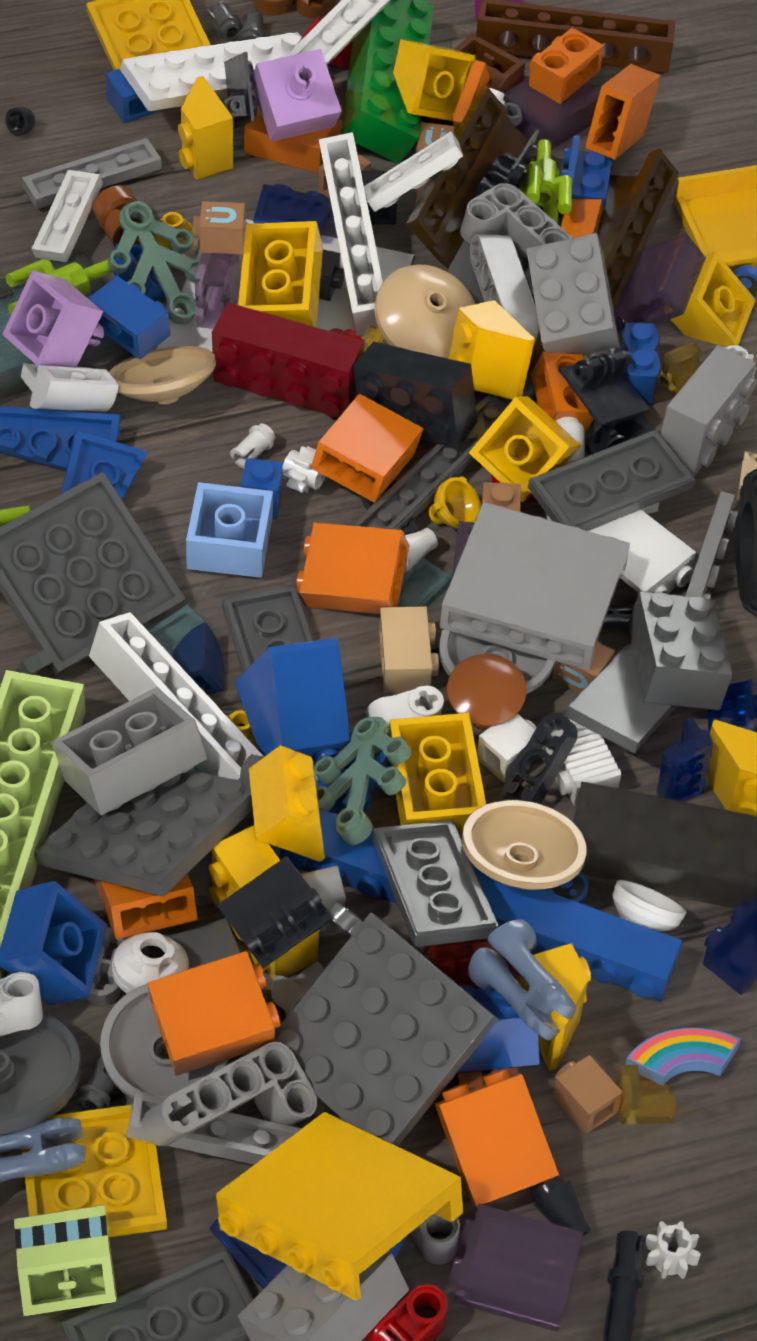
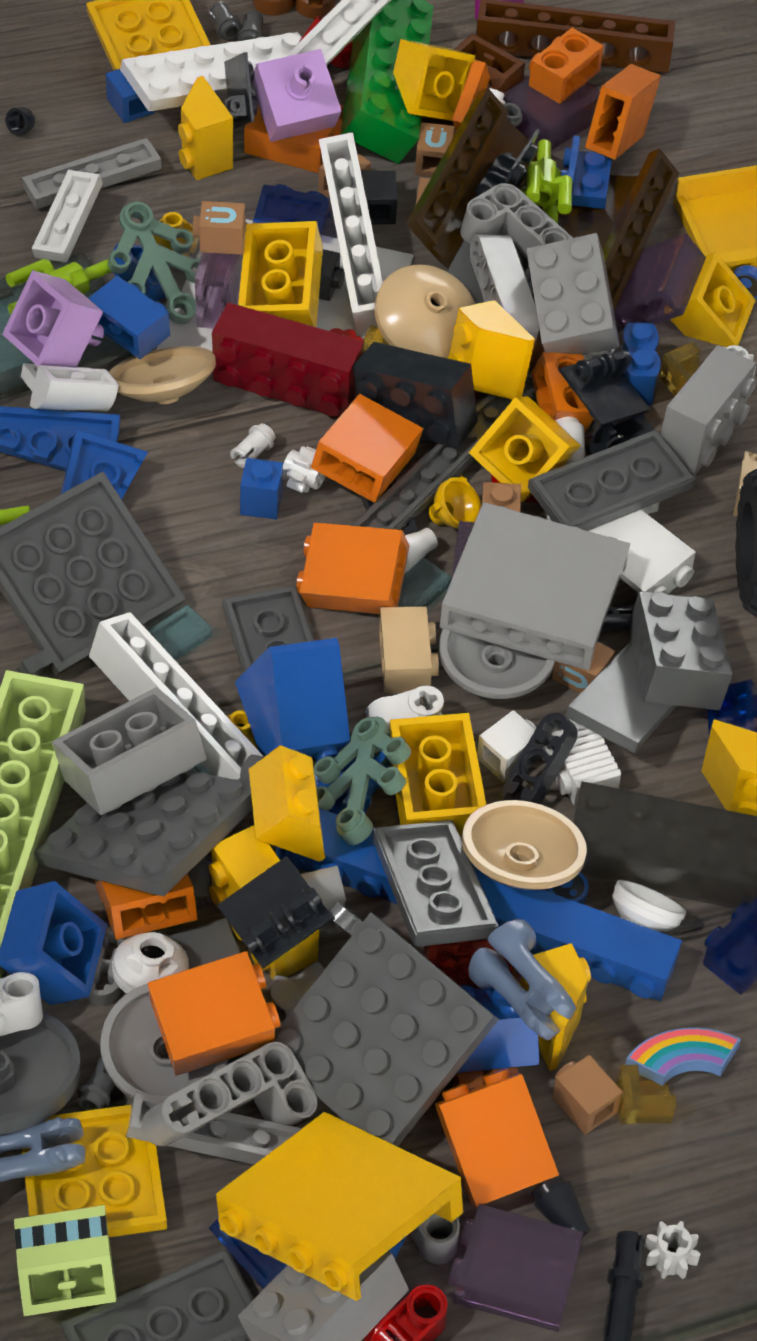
dark orange wheel [92,185,141,247] -> none
dark blue brick [172,622,224,694] -> none
light blue brick [186,482,273,578] -> none
white plate [364,131,463,212] -> none
dark orange dish [447,654,527,730] -> none
orange tile [561,199,603,238] -> none
clear blue bracket [656,718,713,811] -> none
light grey plate [685,491,738,599] -> none

